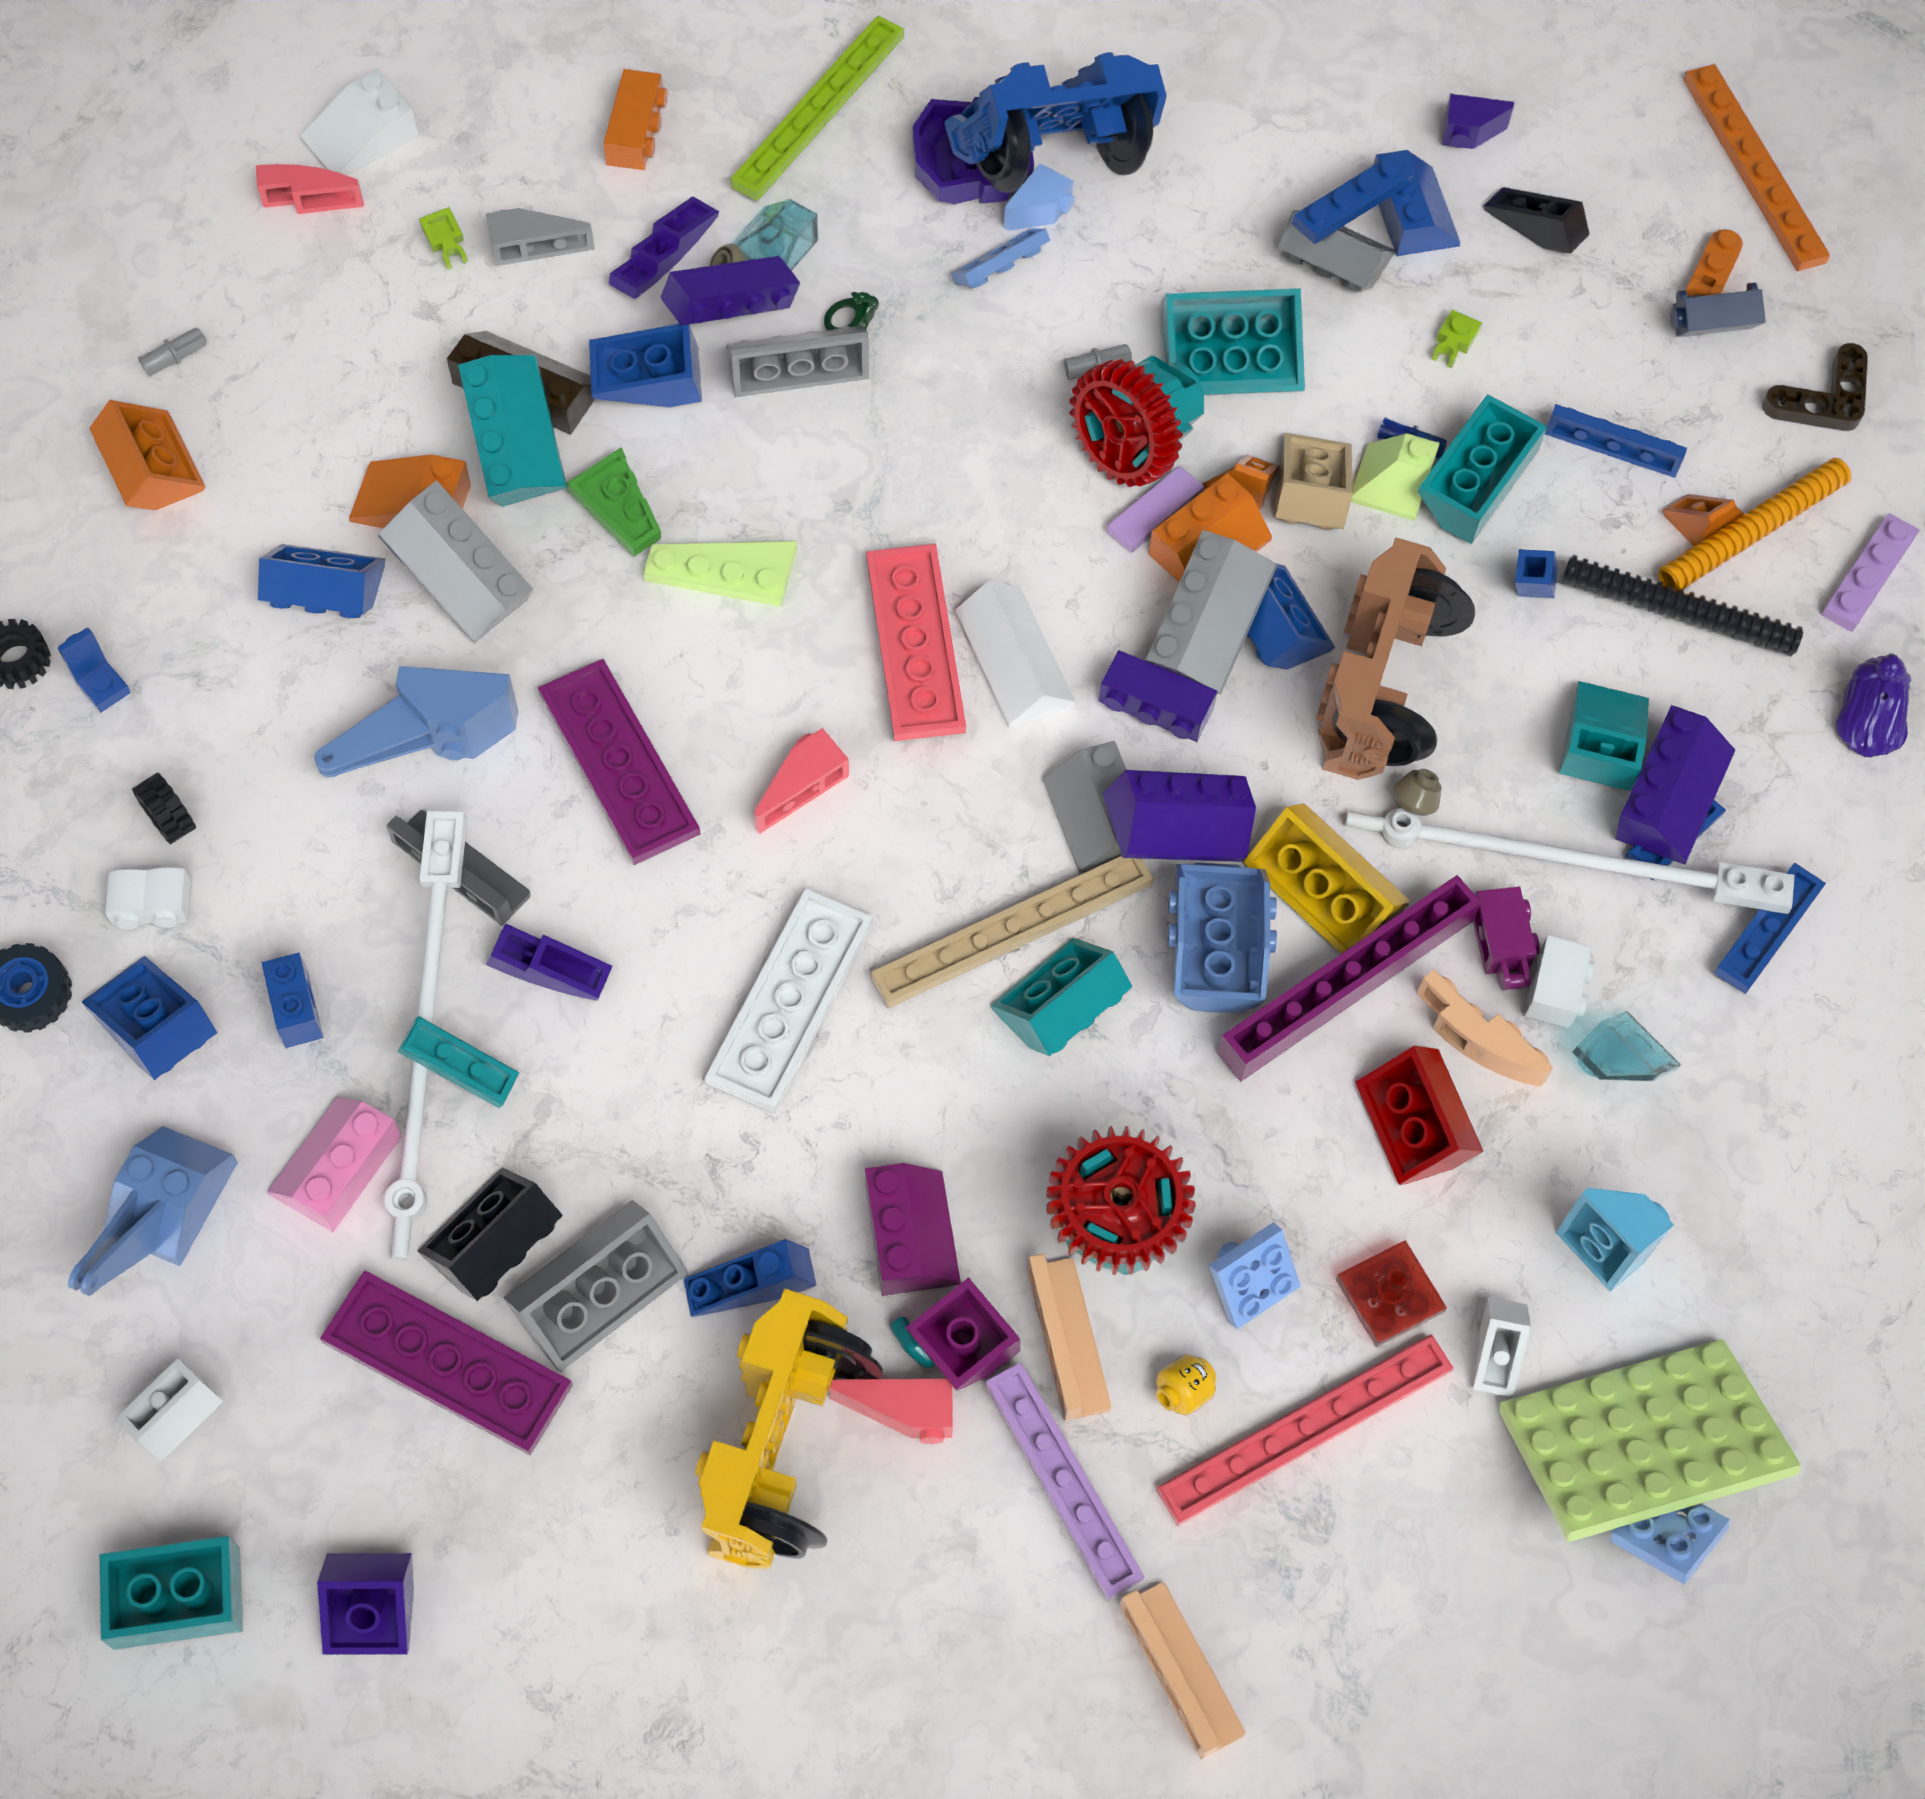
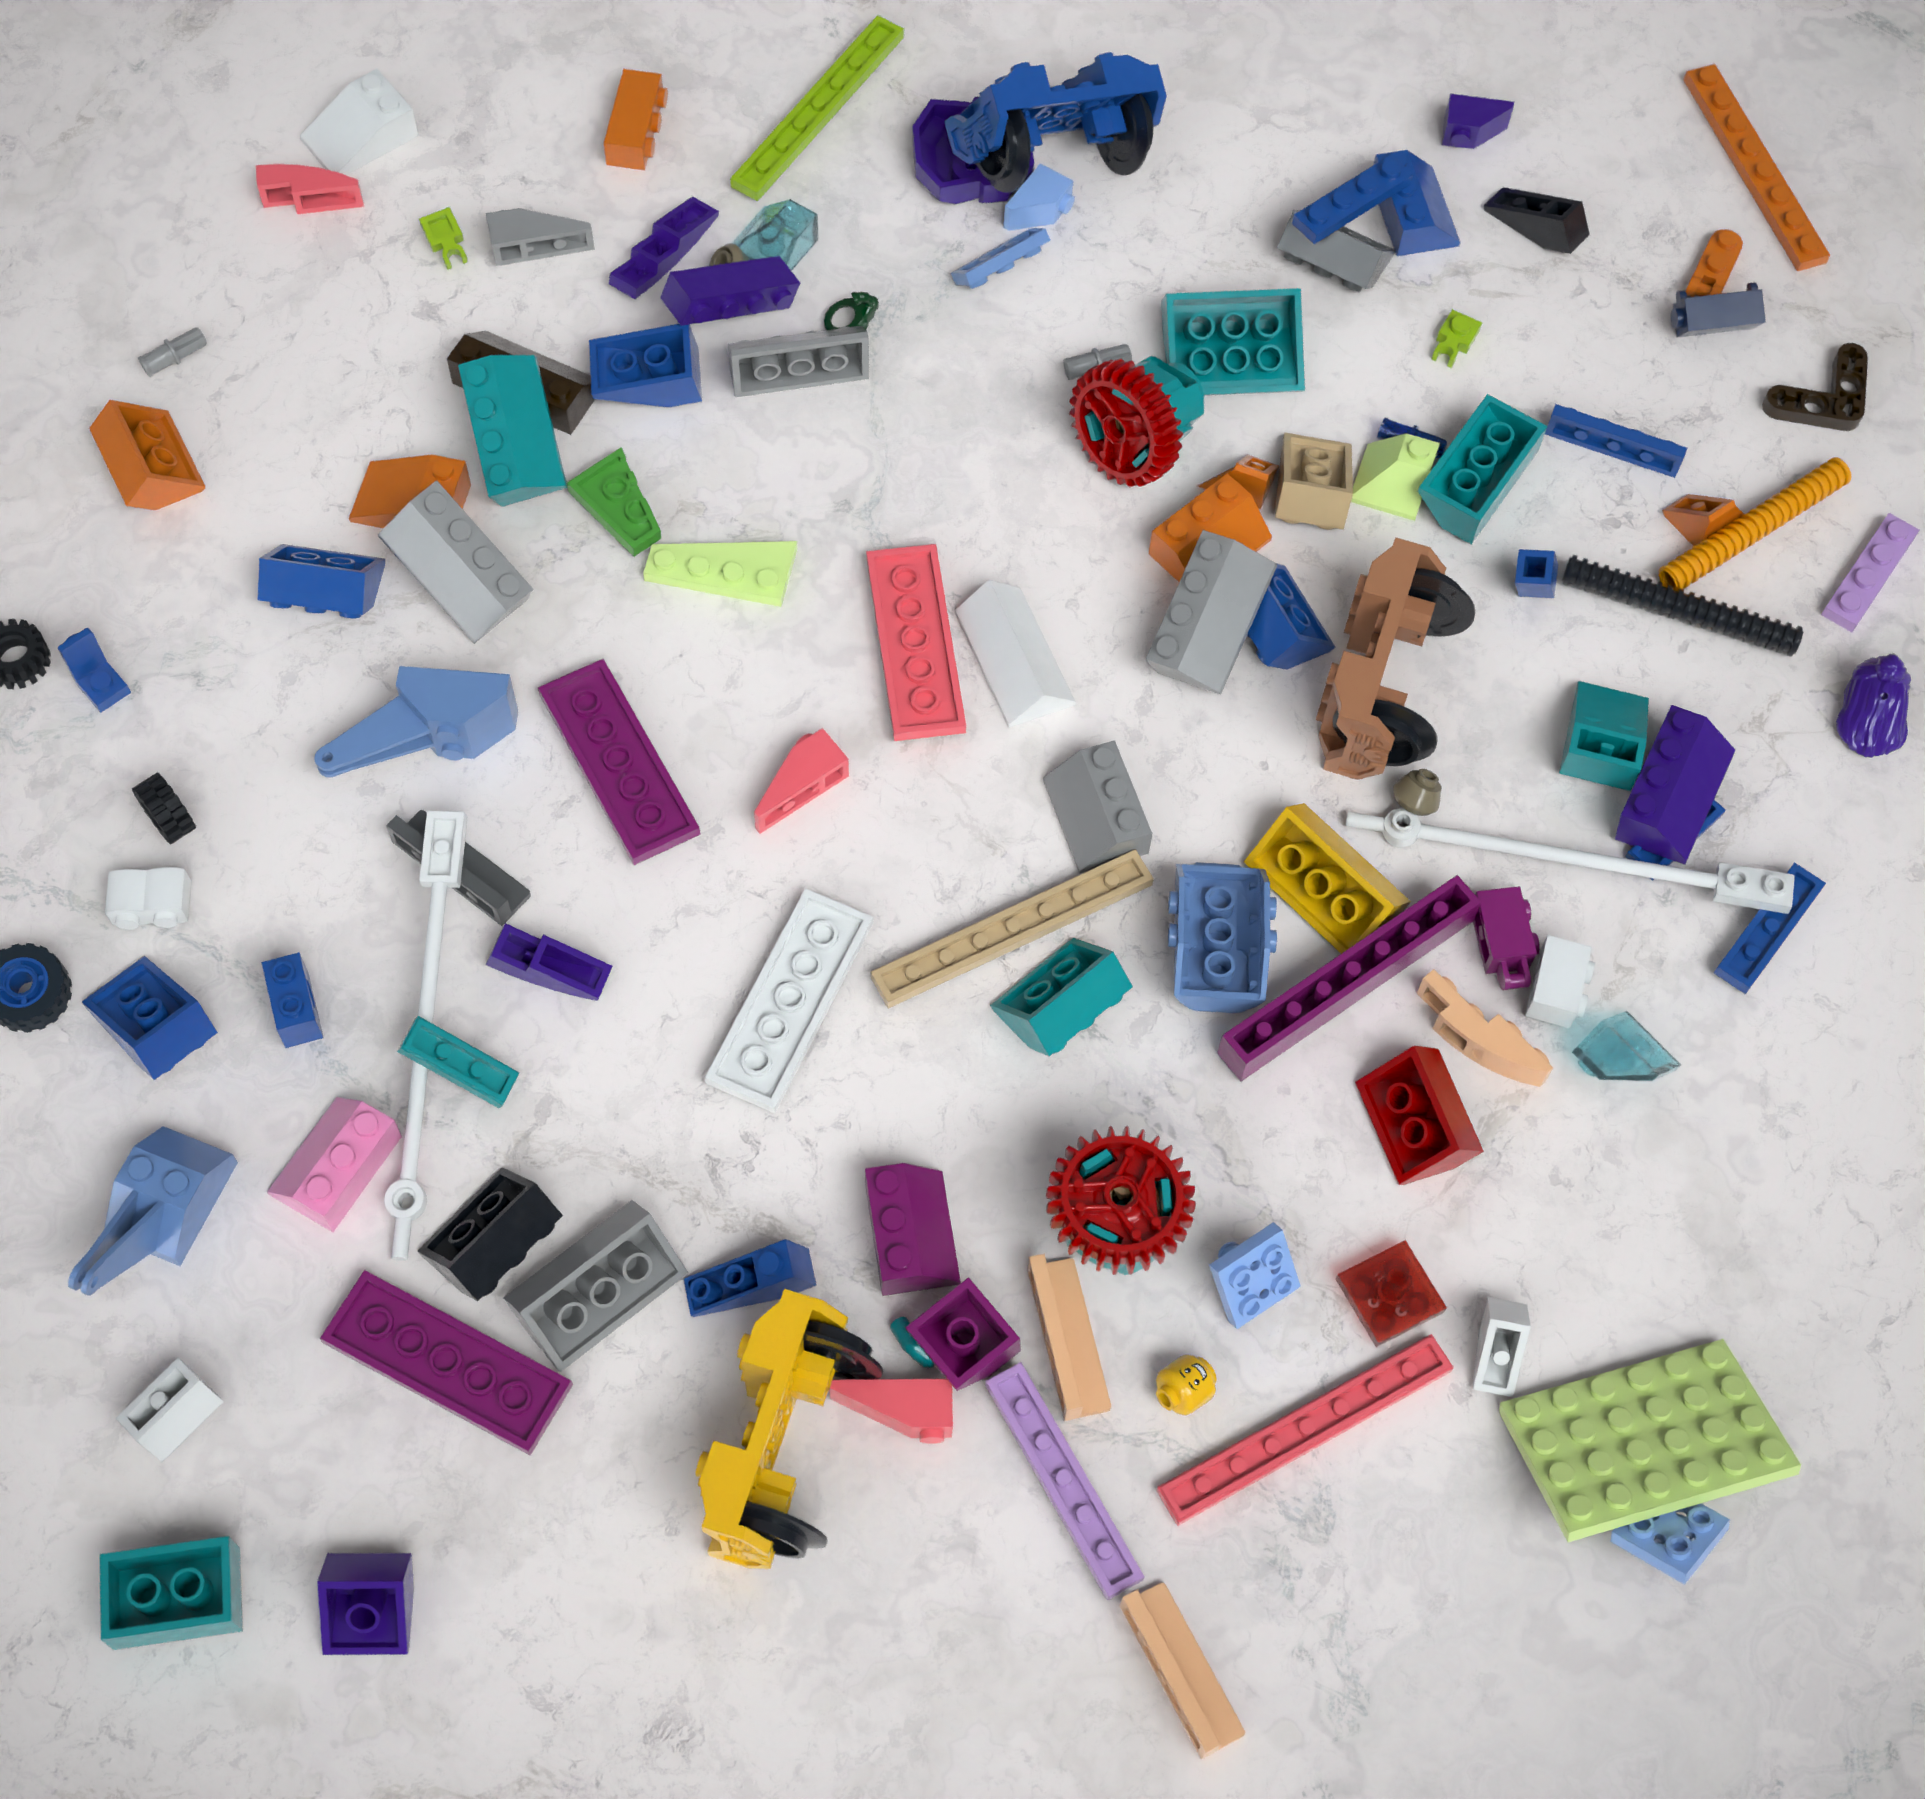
dark purple brick [1098,650,1218,742] -> none
dark purple slope [1103,770,1256,862] -> none
lavender tile [1107,466,1204,553] -> none
medium azure slope [1556,1188,1674,1292] -> none

